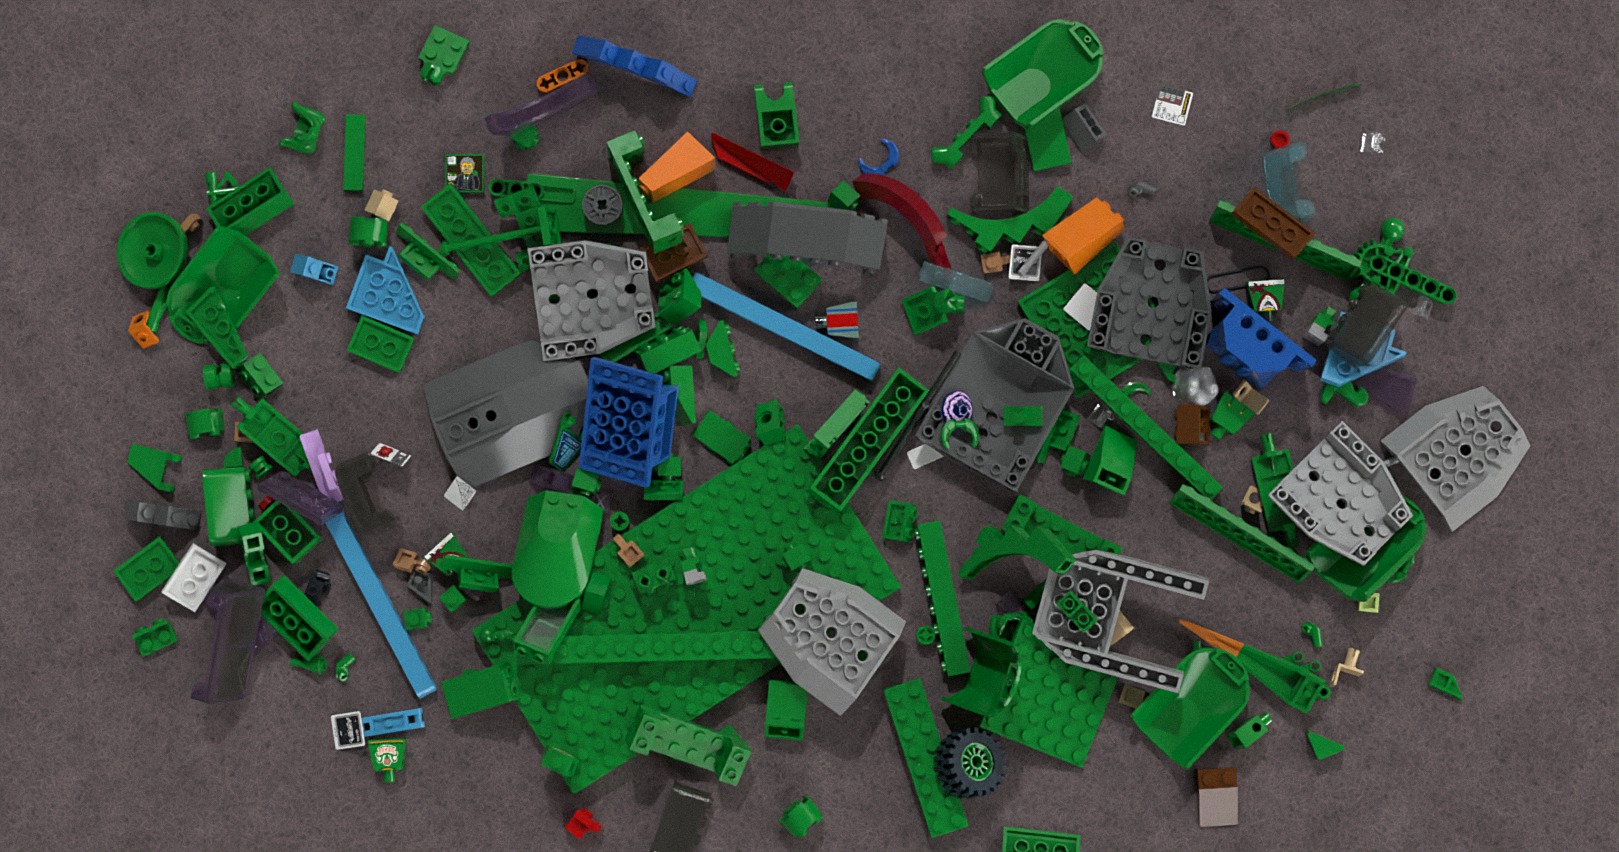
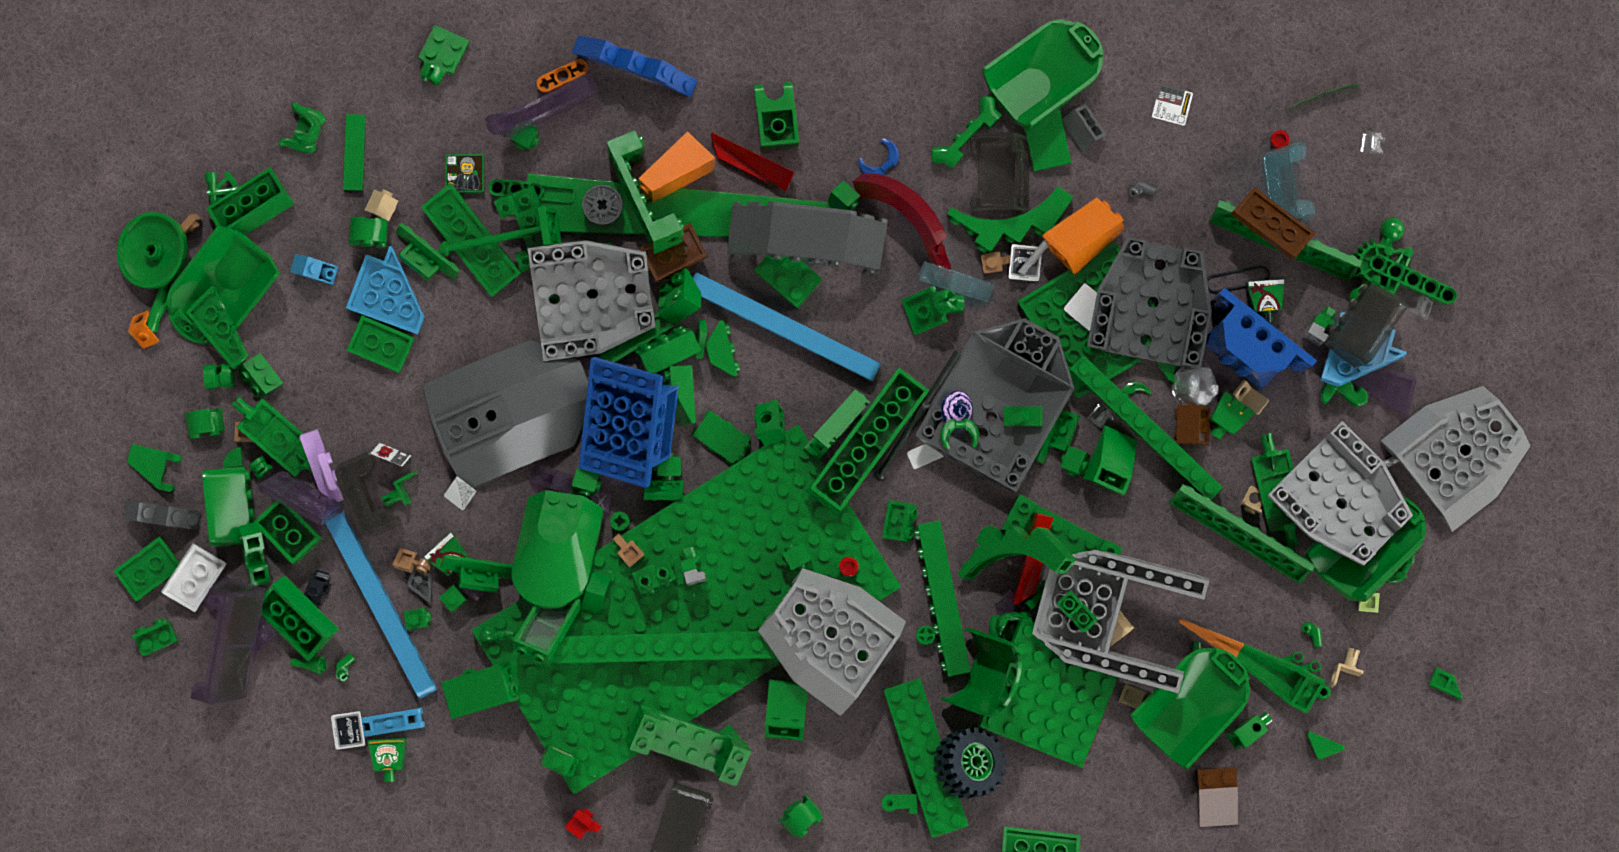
red tile [259,494,277,512] -> none
flag [549,412,583,472] -> none
torso [815,301,859,339] -> none
none -> green bracket [382,472,418,507]
none -> red tile [839,557,859,576]
none -> green leg [881,794,917,814]
none -> red wedge [1012,513,1054,605]

